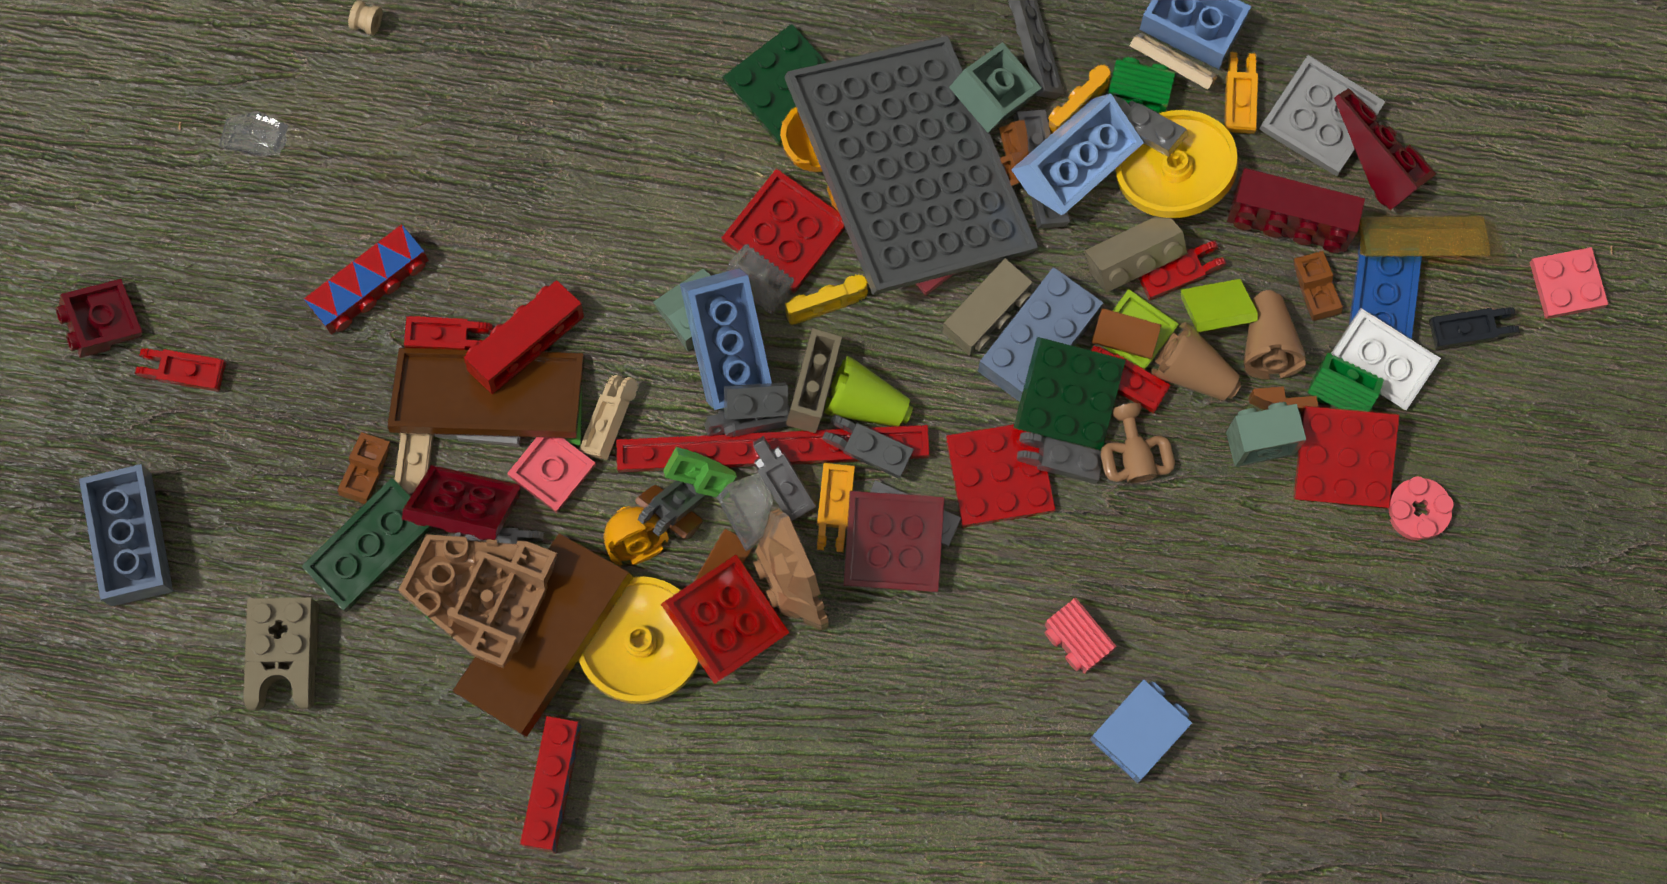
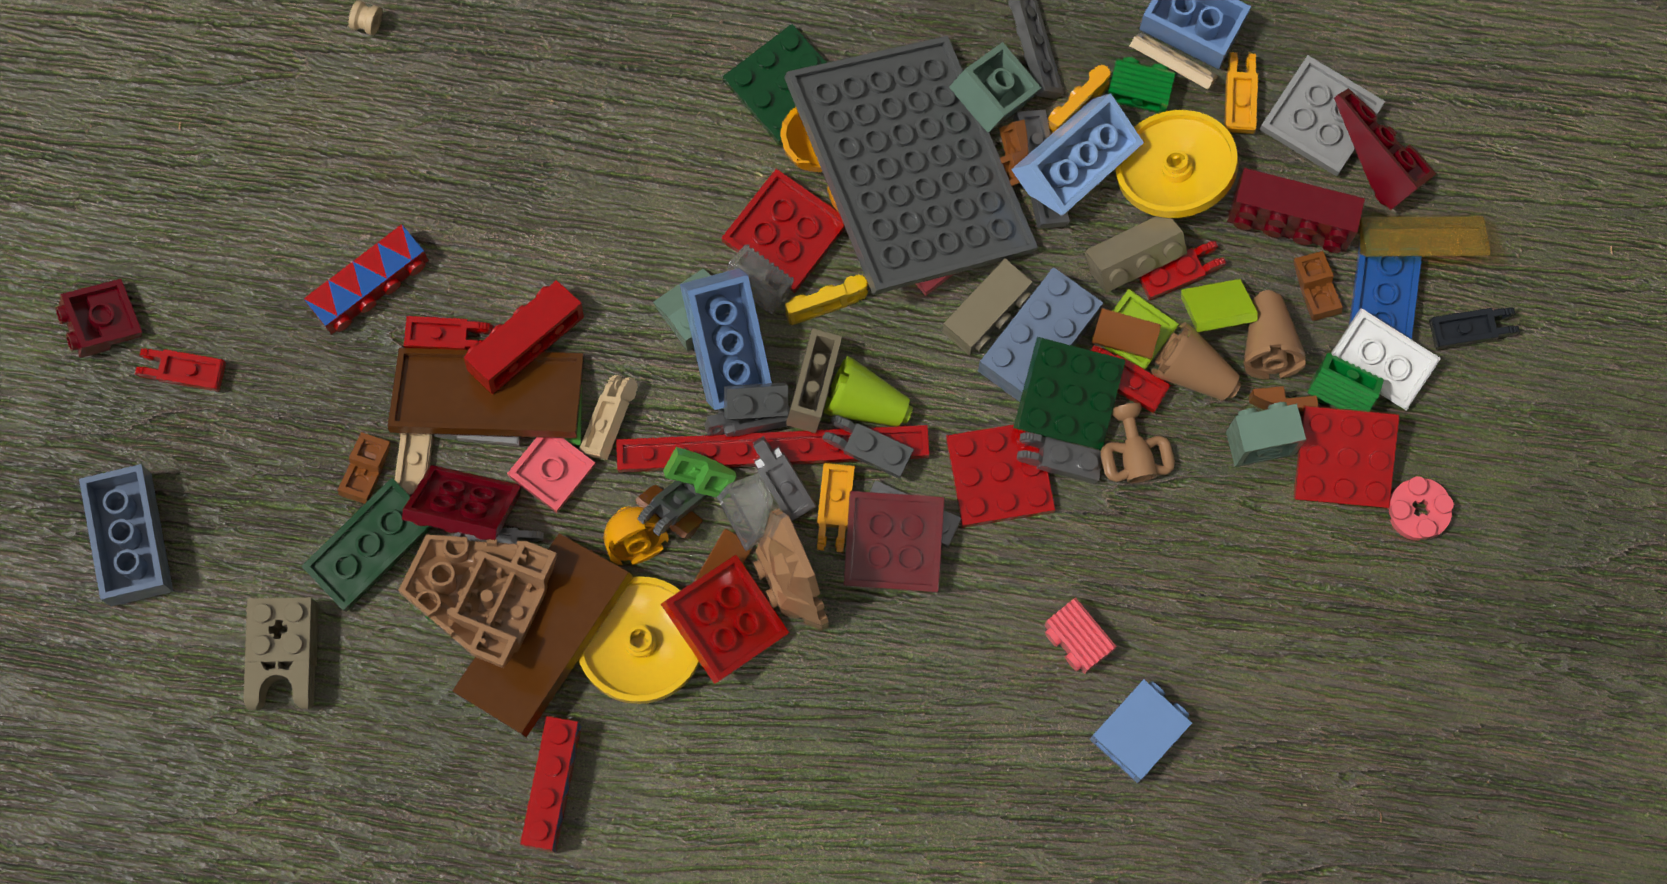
clear slope [219,111,288,157] -> none
flat silver hinge [1113,96,1188,156] -> none
coral plate [1529,247,1608,319] -> none

